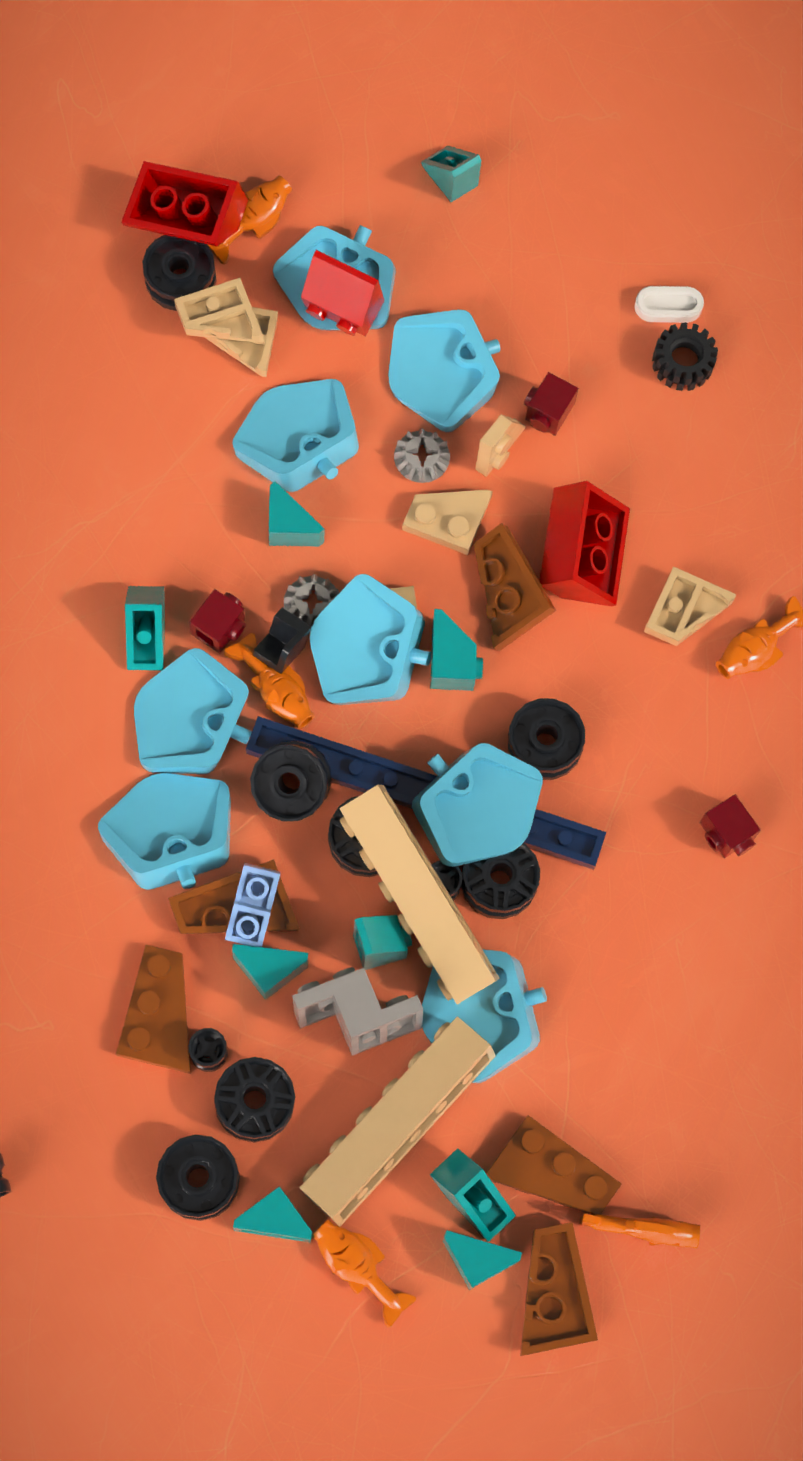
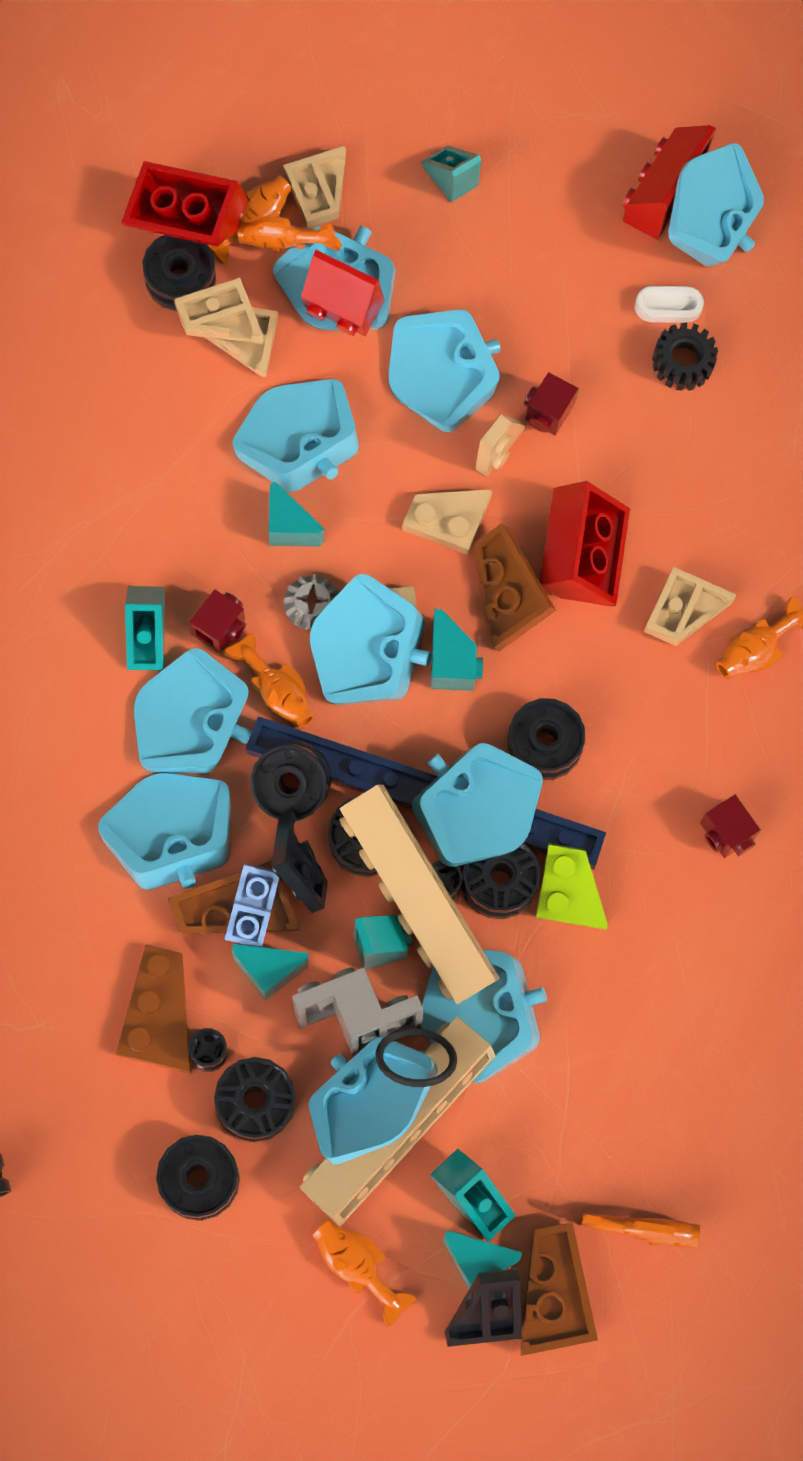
teal slope [233,1186,312,1243] -> none
black panel [253,607,312,674] -> none
light grey gear [394,428,450,483] -> none
dark orange wing [486,1115,622,1215] -> none
none -> orange animal [237,217,342,252]
none -> black wing [271,810,328,913]
none -> tan wing [283,146,346,229]
none -> medium azure animal [309,1037,438,1165]
none -> black tyre [375,1028,457,1087]
none -> black wing [445,1269,522,1347]
none -> lime wing [536,843,608,930]
none -> red slope [622,125,716,240]
none -> medium azure animal [668,143,764,267]

